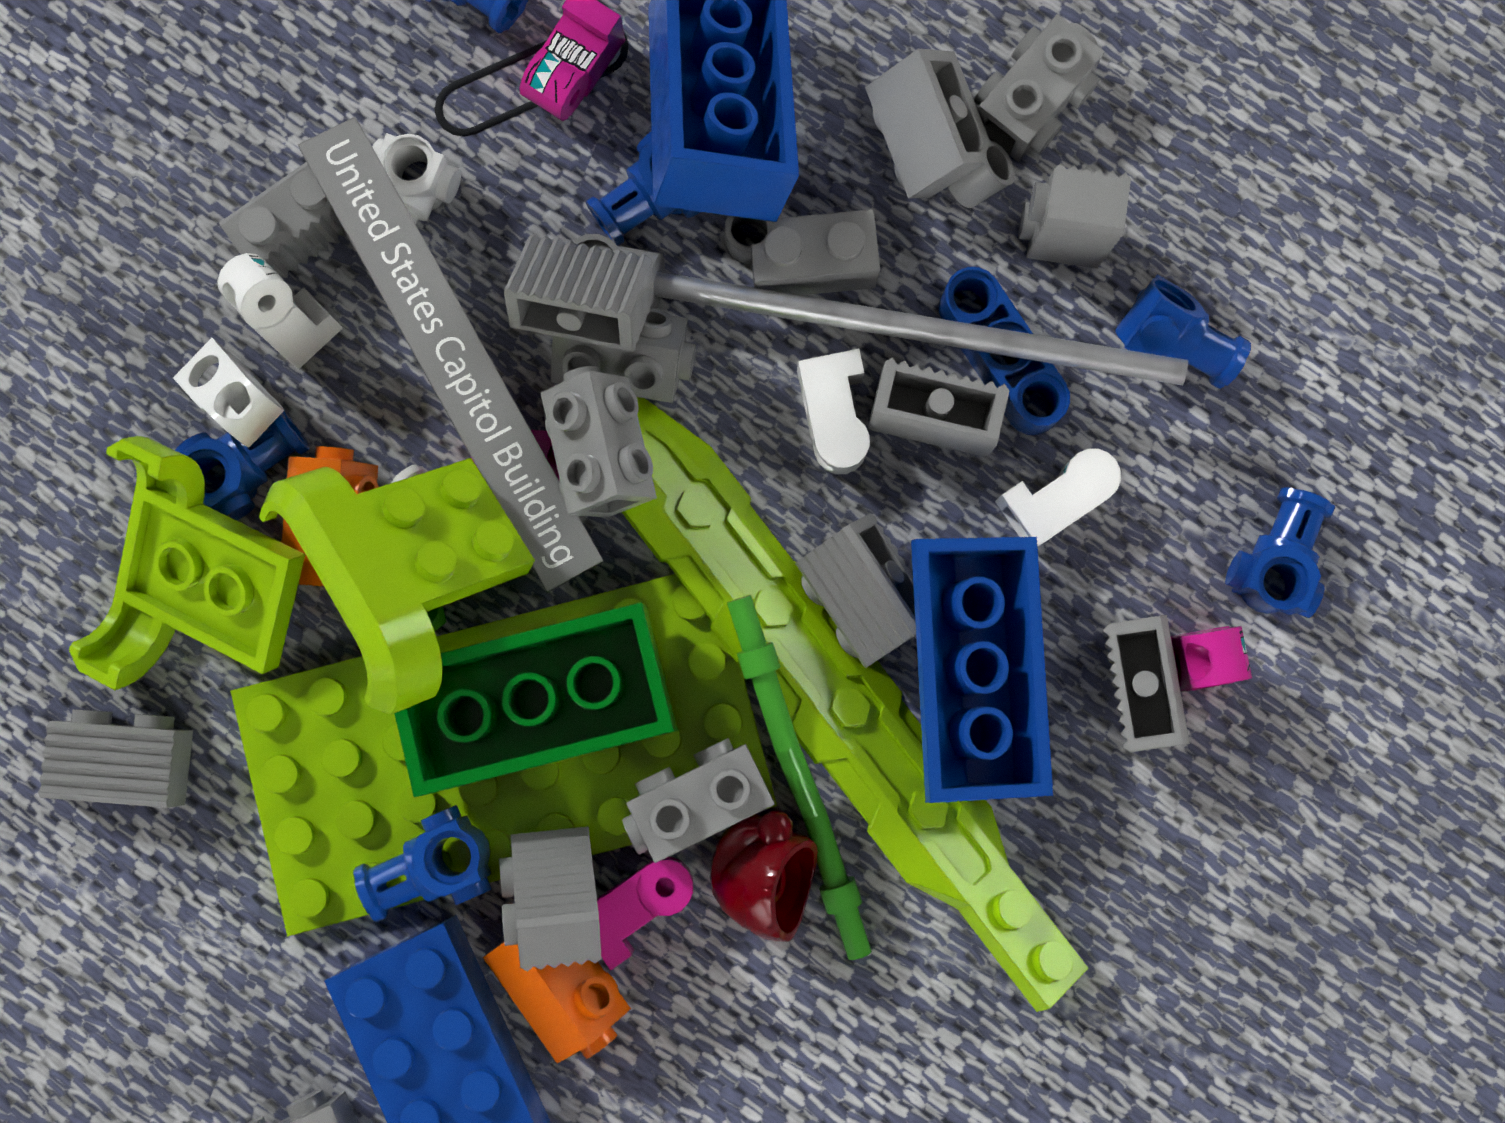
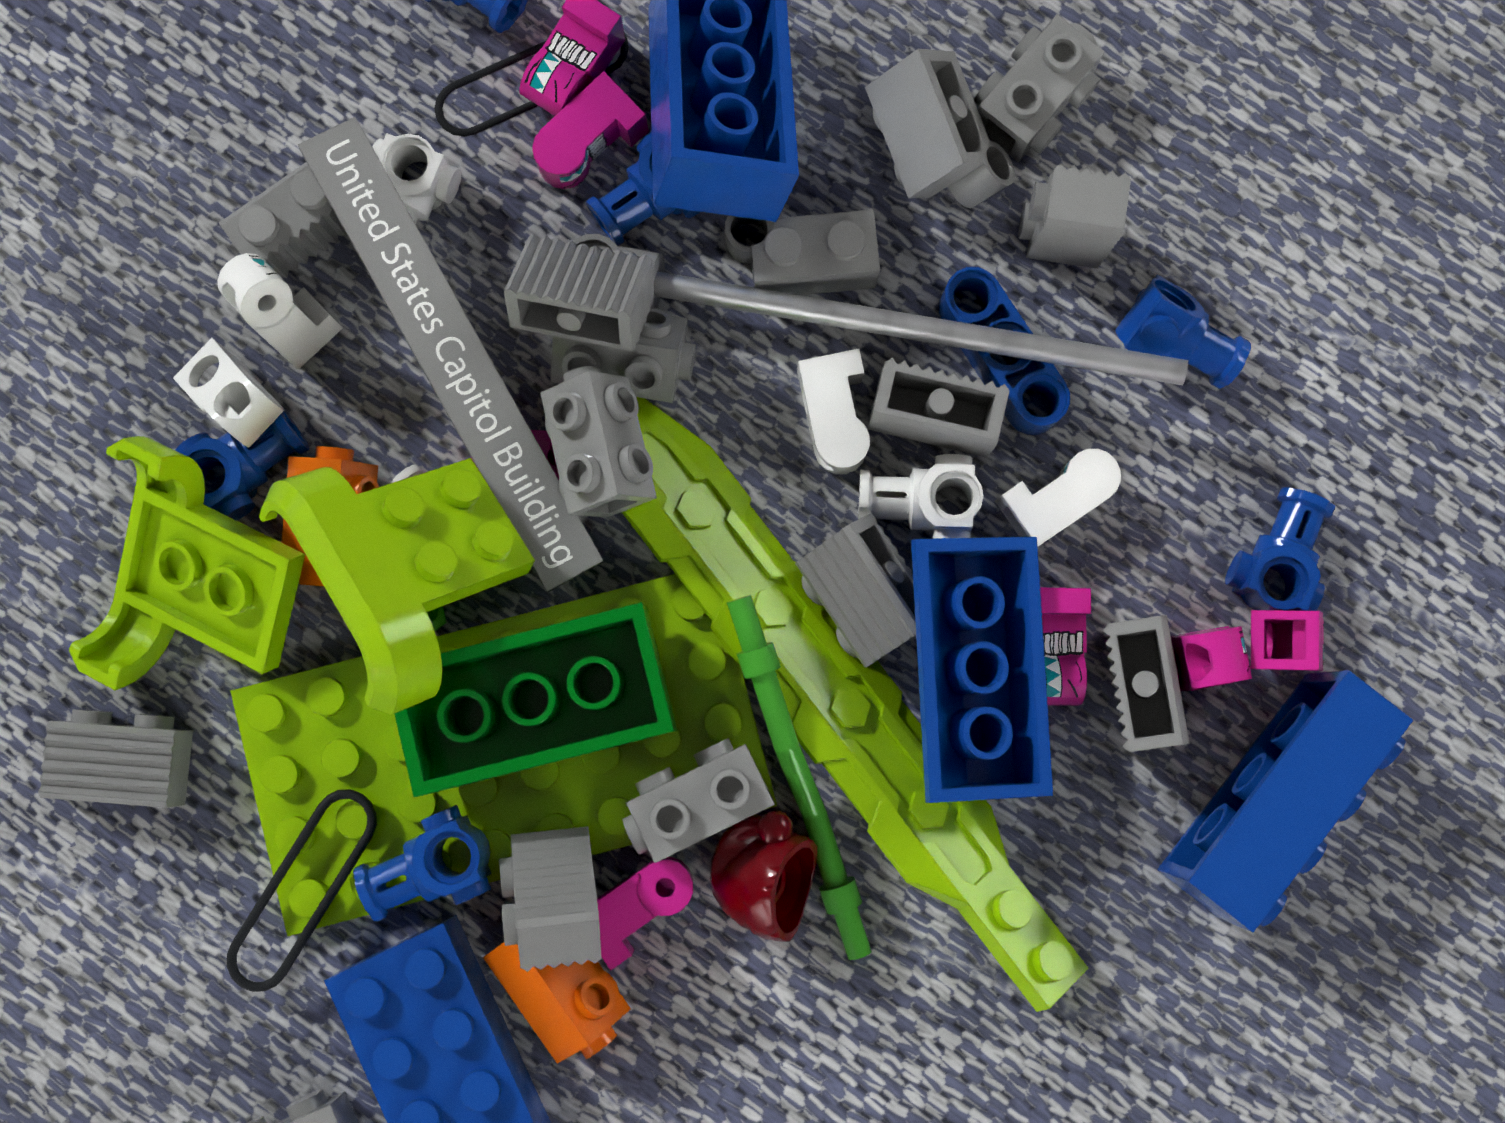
none -> black piece [227,789,377,992]
none -> dark pink leg [532,71,649,189]
none -> white connector [858,454,984,539]
none -> dark pink leg [1040,587,1091,706]
none -> blue brick [1157,670,1413,933]
none -> dark pink leg [1250,610,1324,671]

